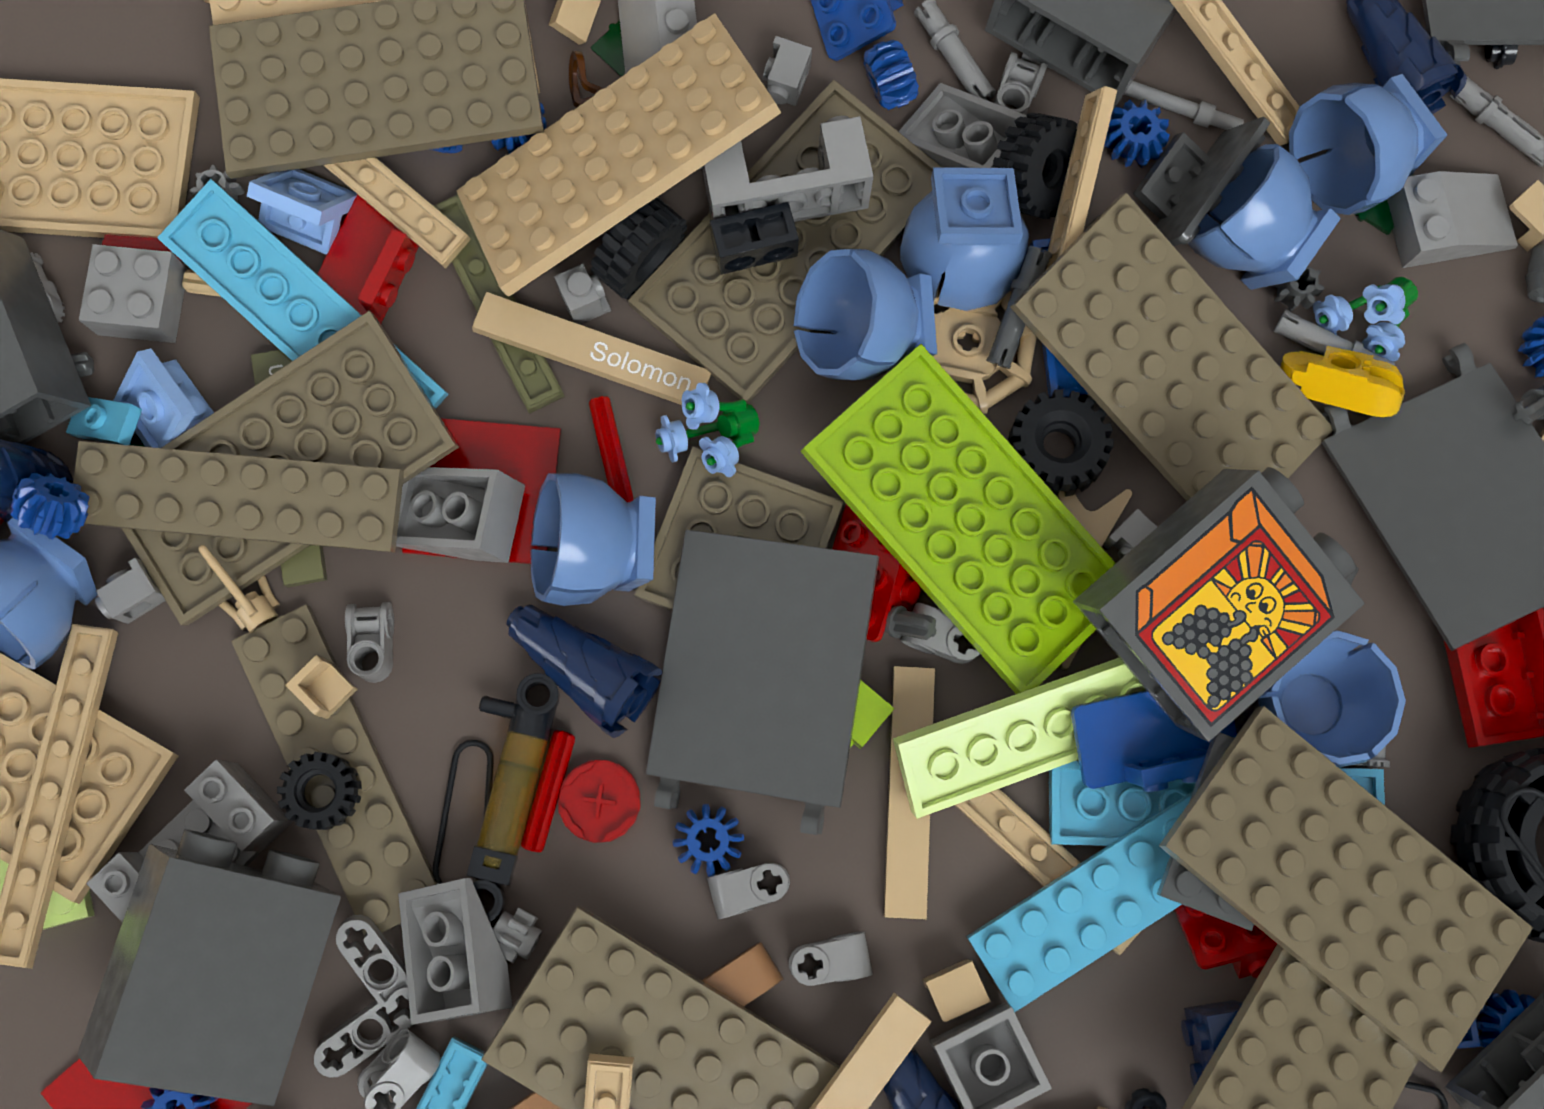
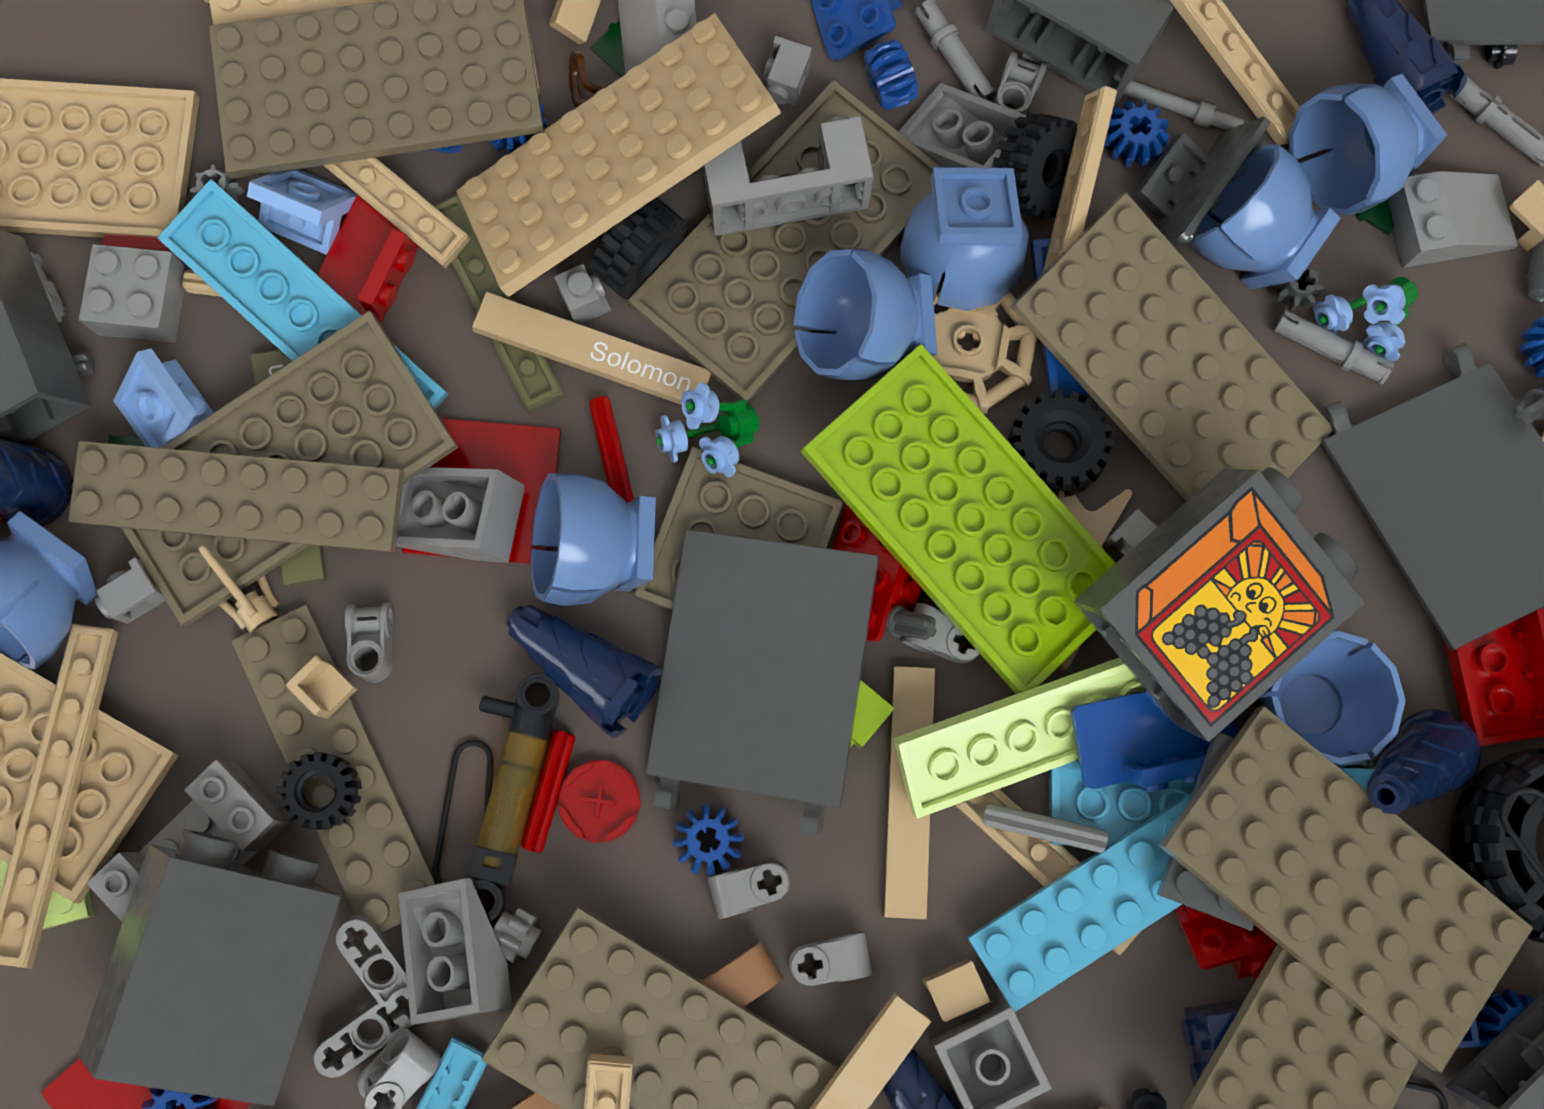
blue gear [10,473,89,540] -> none
medium azure plate [66,397,142,445] -> none
black brick [710,202,799,275] -> none
dark grey pin [986,246,1053,369] -> none
yellow piece [1280,346,1405,417] -> none
none -> light grey axle [982,803,1108,853]
none -> dark blue cone [1367,709,1481,814]

